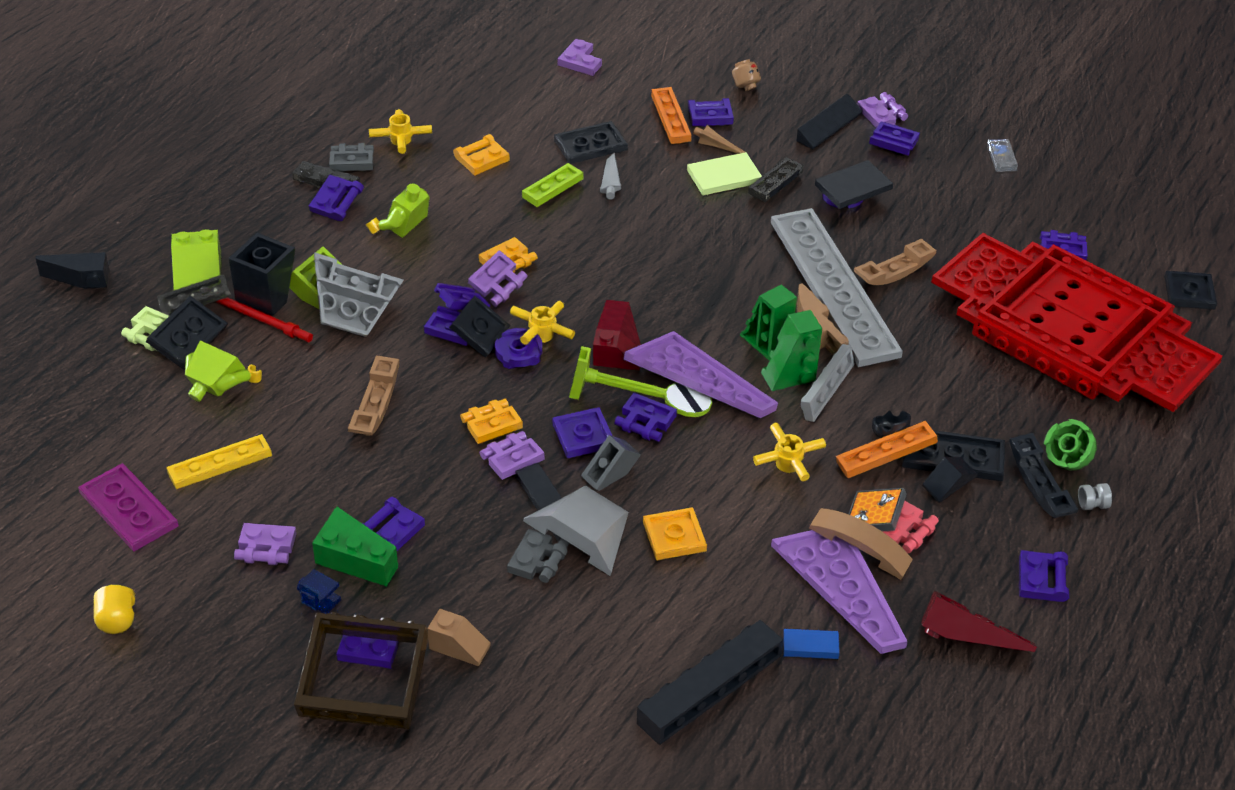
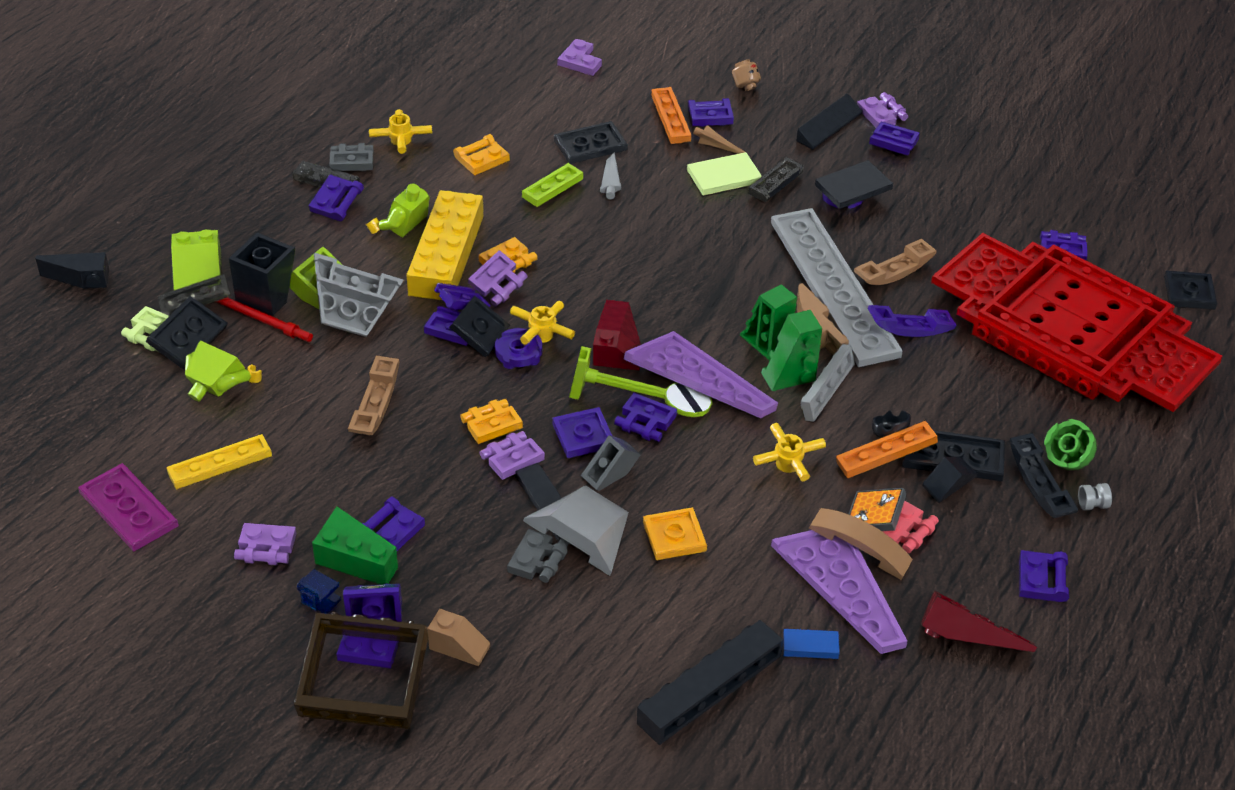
yellow helmet [93,585,135,634] -> none
clear tile [987,139,1018,172] -> none
none -> dark purple slope [343,584,402,622]
none -> yellow brick [407,190,484,300]
none -> dark purple slope [867,305,957,337]

